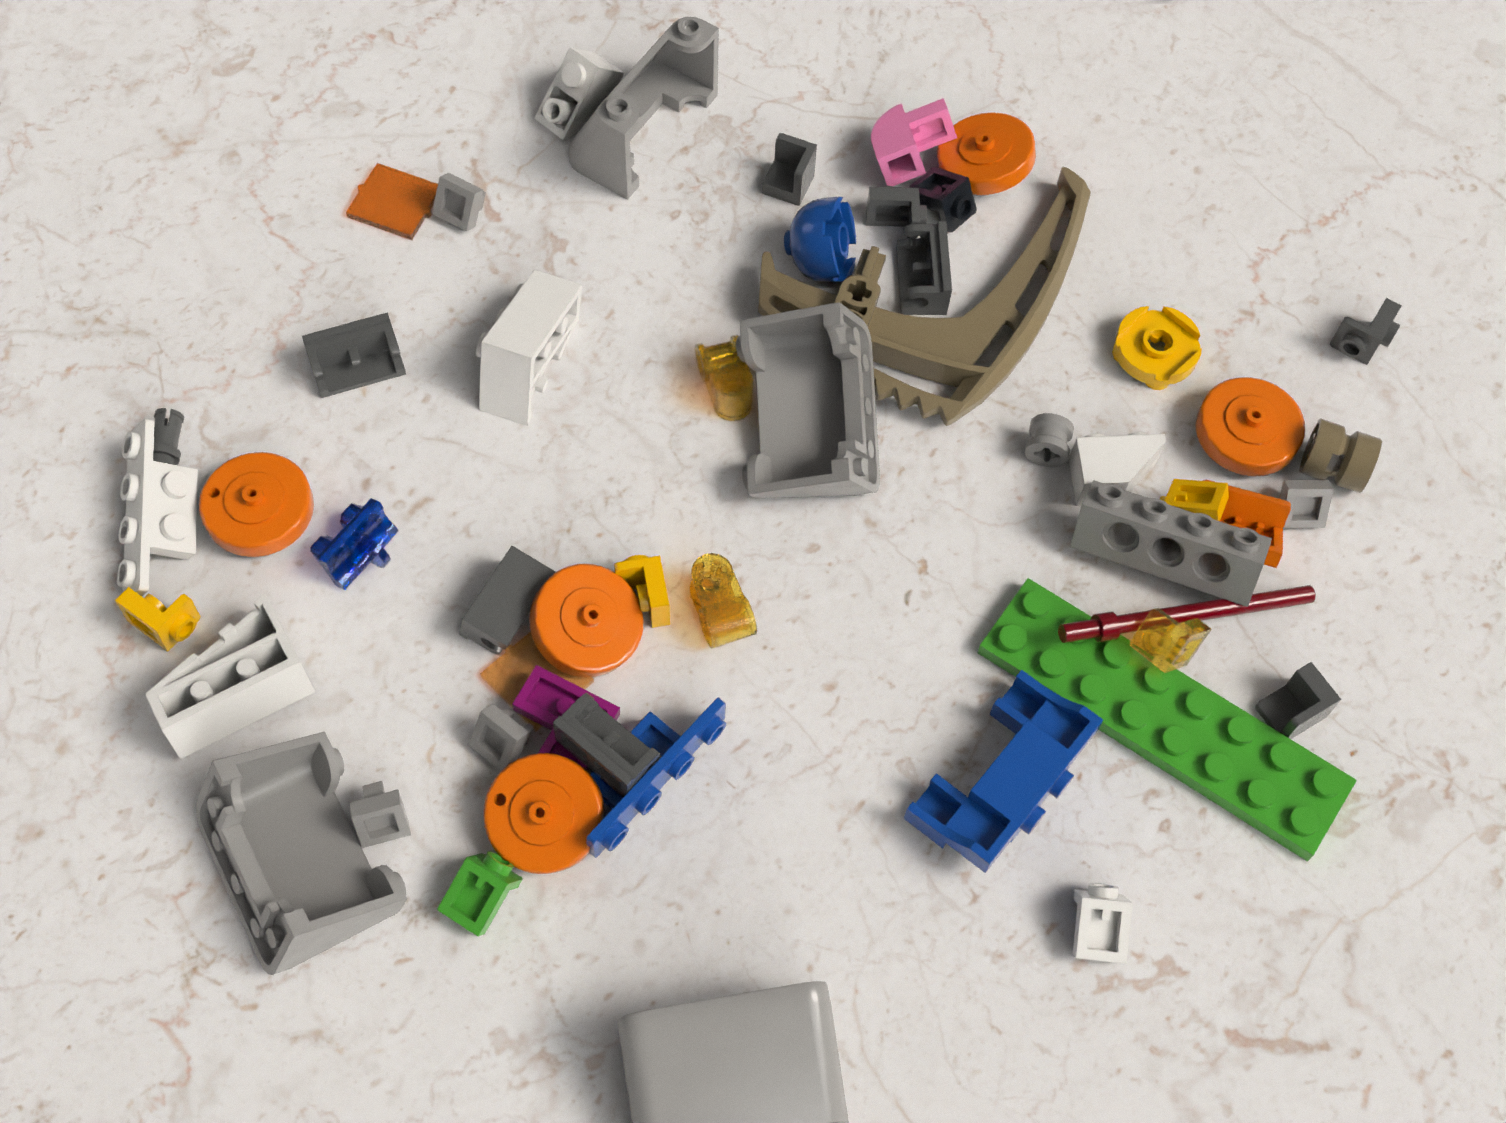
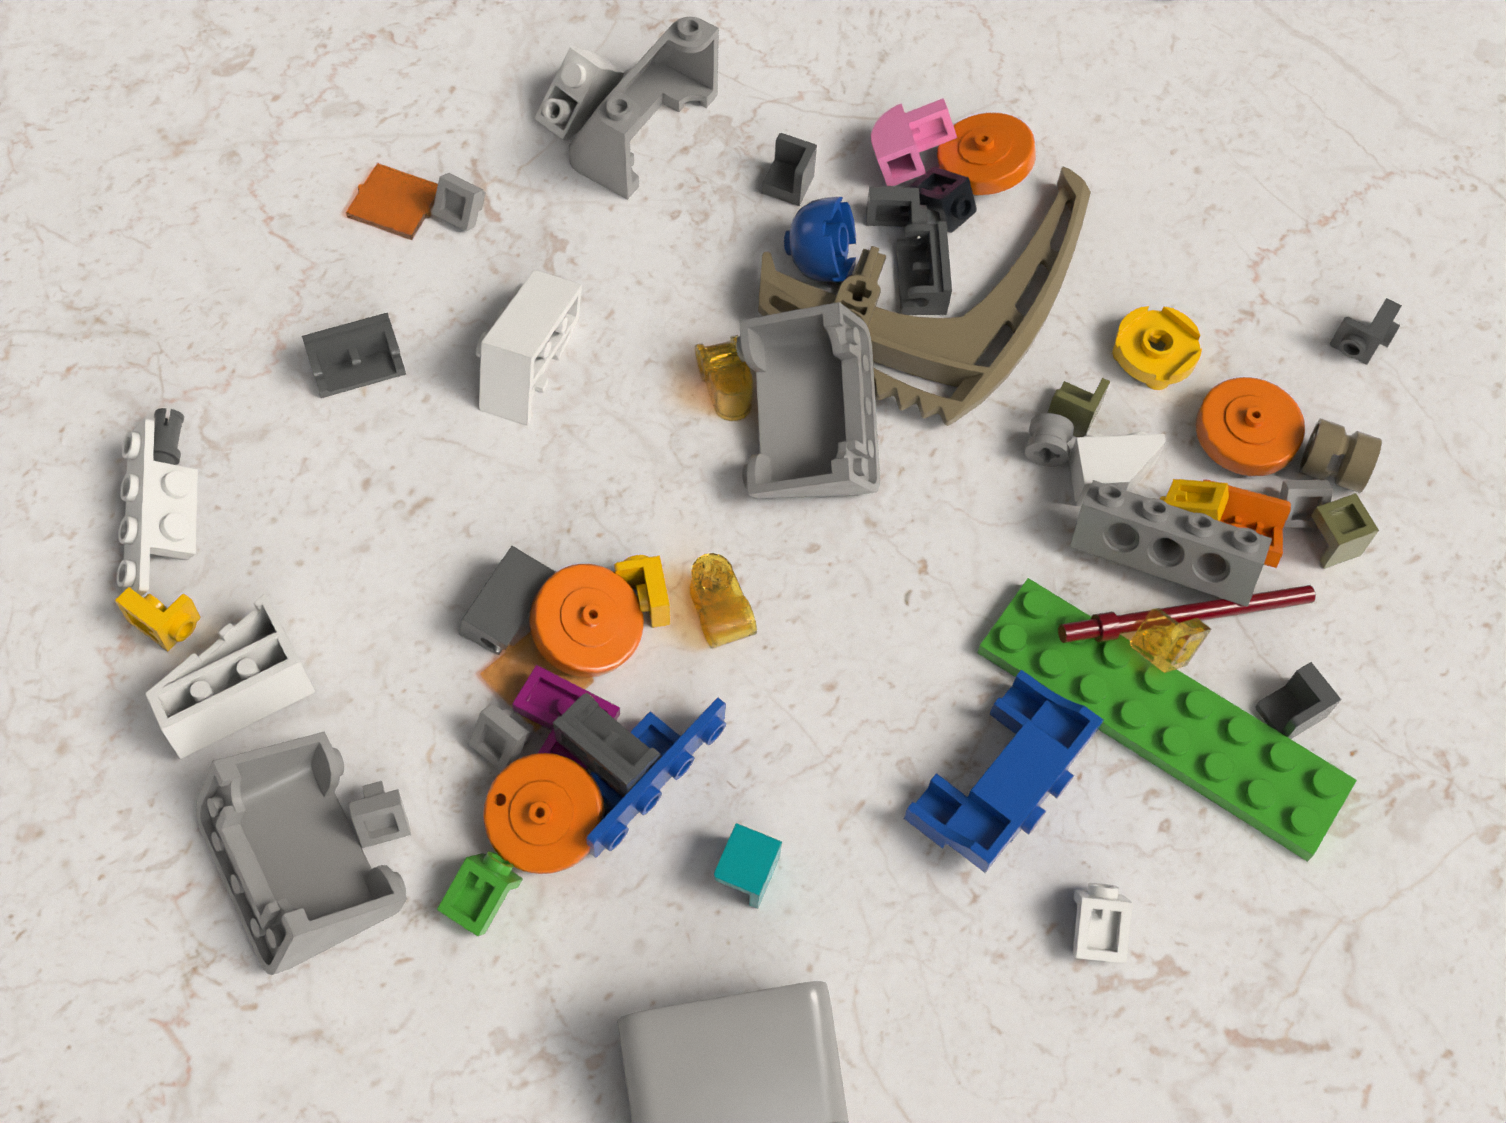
orange wheel [199,452,314,557] -> none
clear blue hips [310,498,399,590] -> none
none -> teal panel [714,823,782,909]
none -> olive panel [1047,378,1110,437]
none -> olive panel [1311,493,1379,569]

